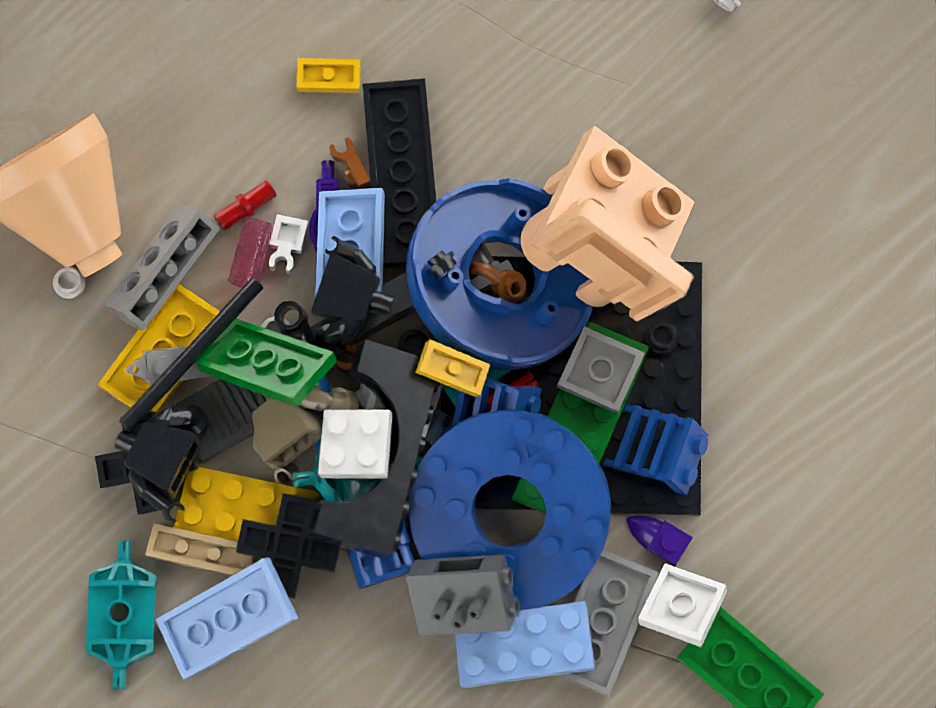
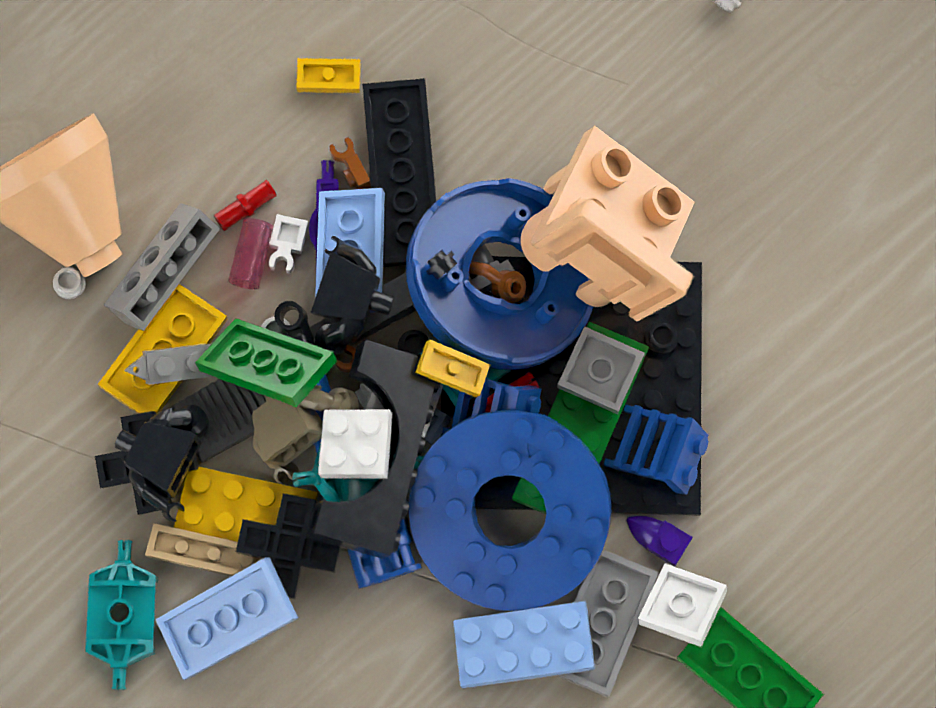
black piece [118,277,264,432] -> none
dark grey piece [406,555,520,636] -> none

